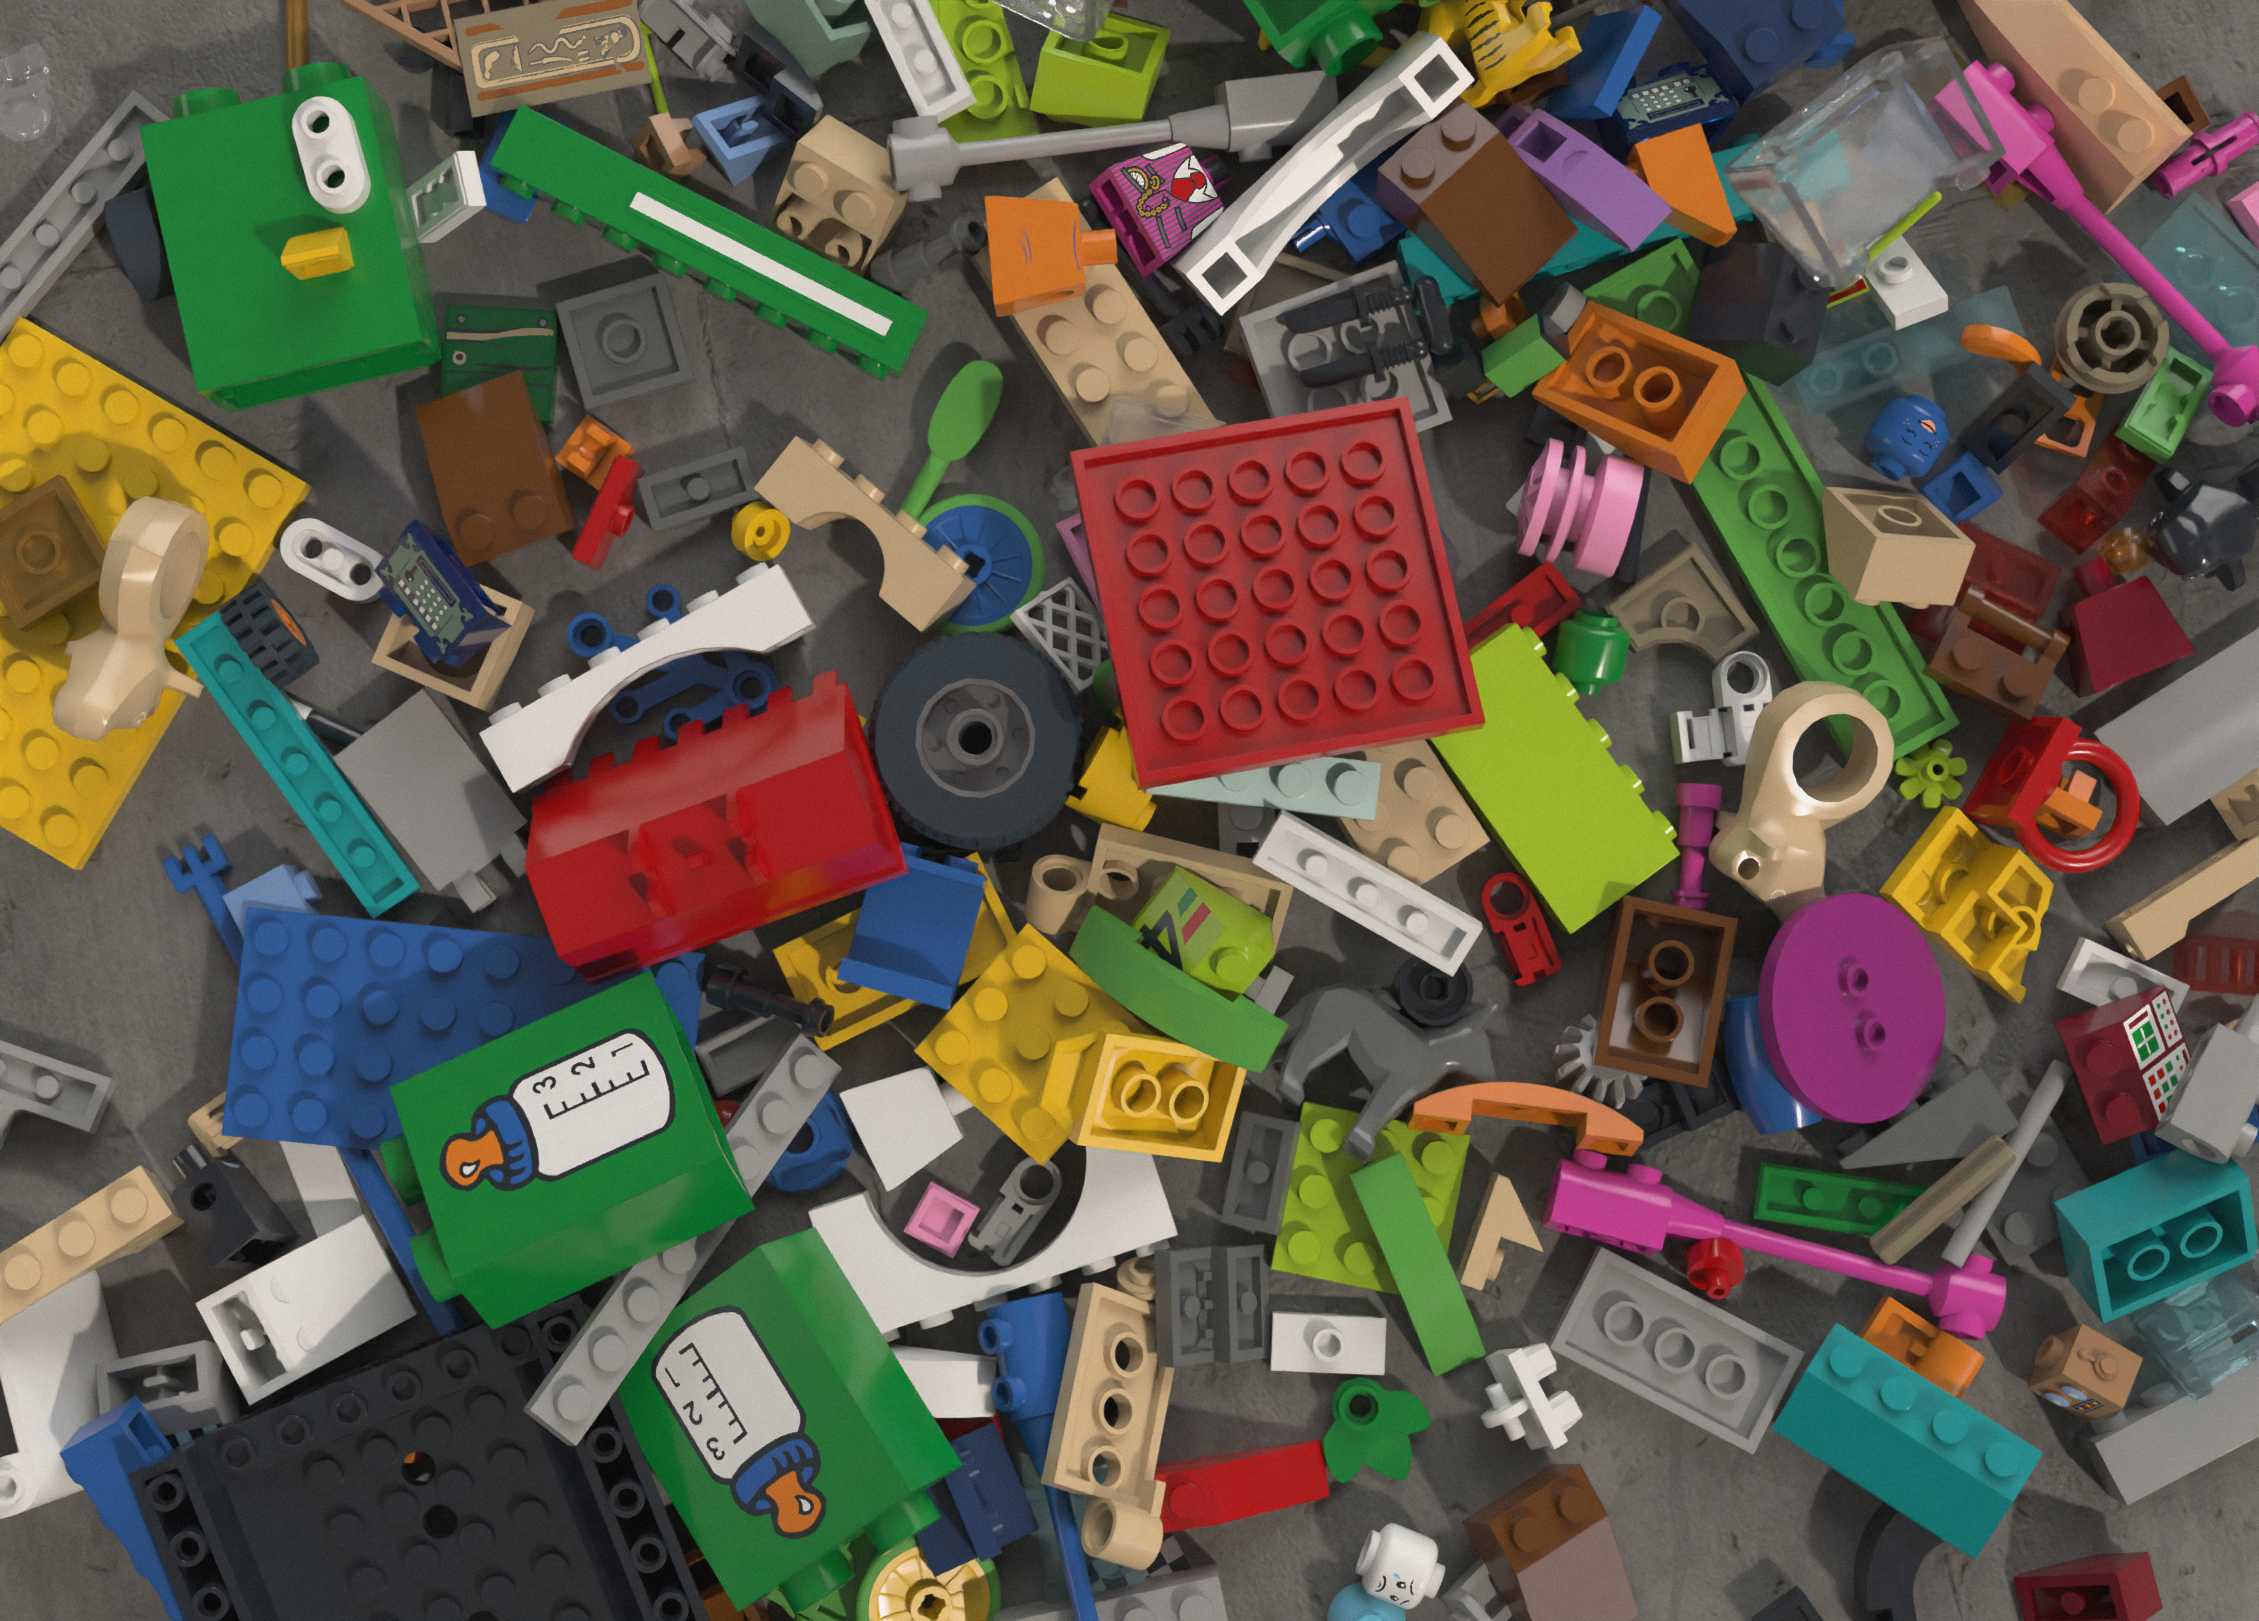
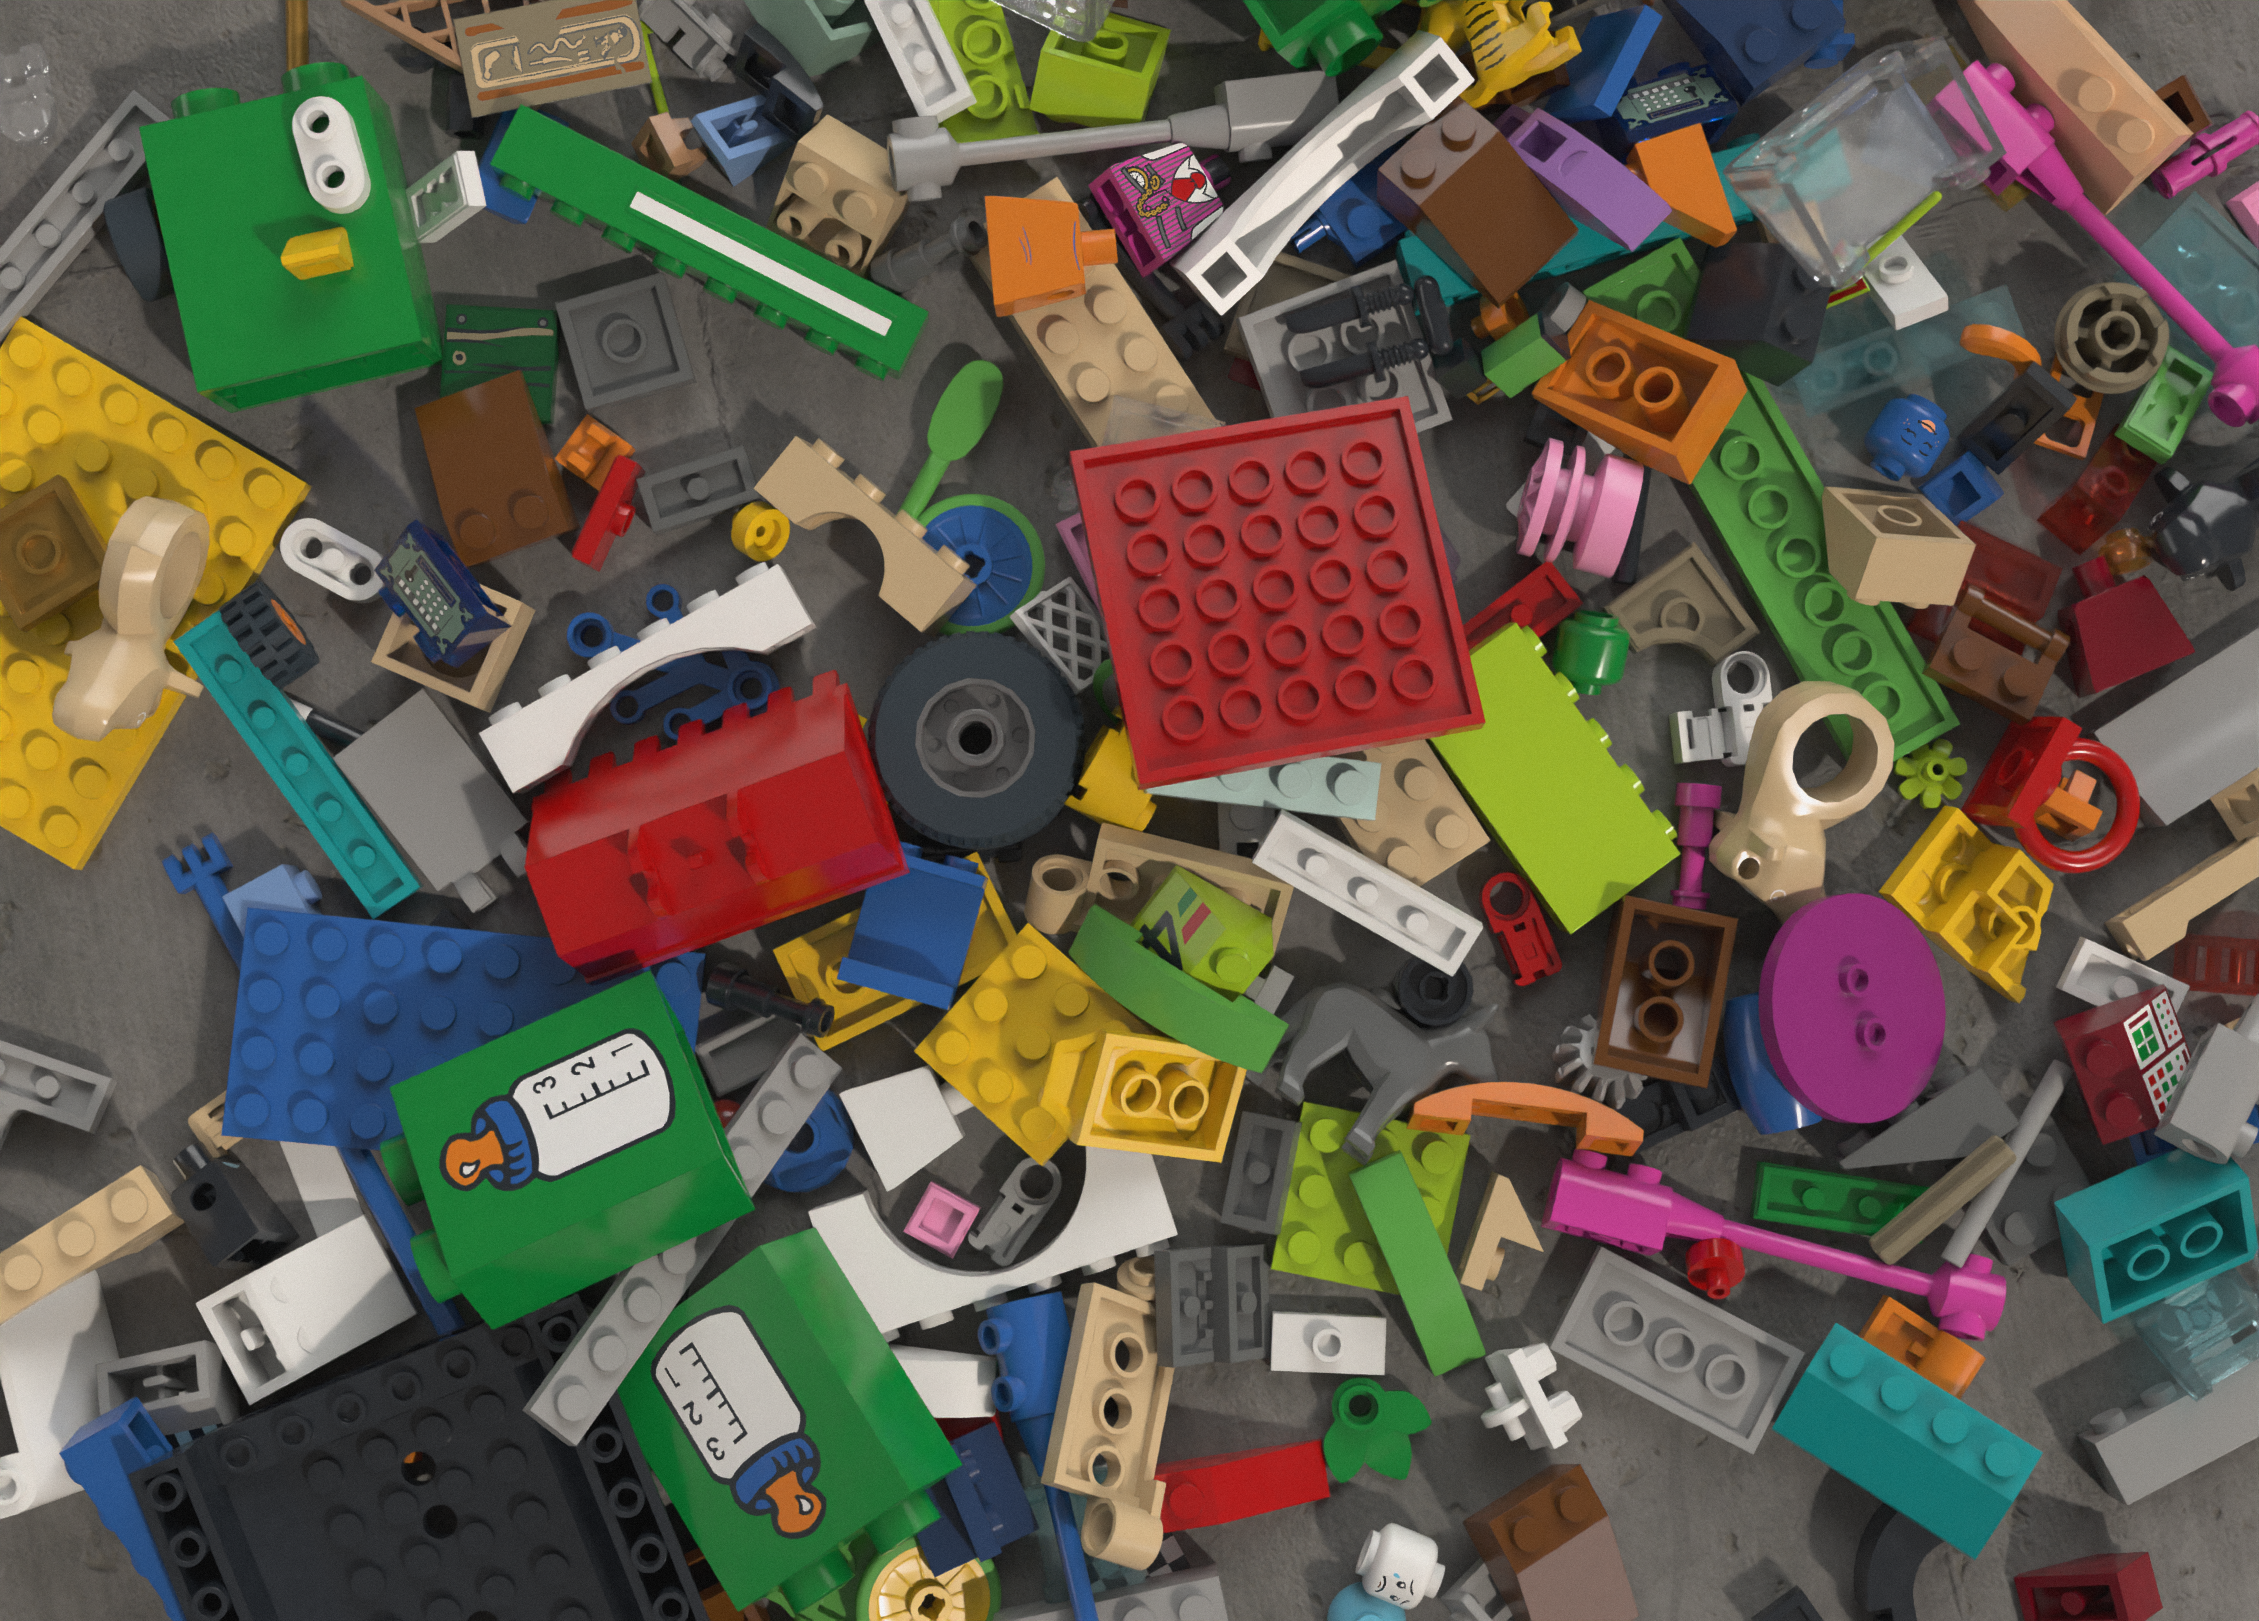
medium nougat head [2027,1324,2143,1422] -> none

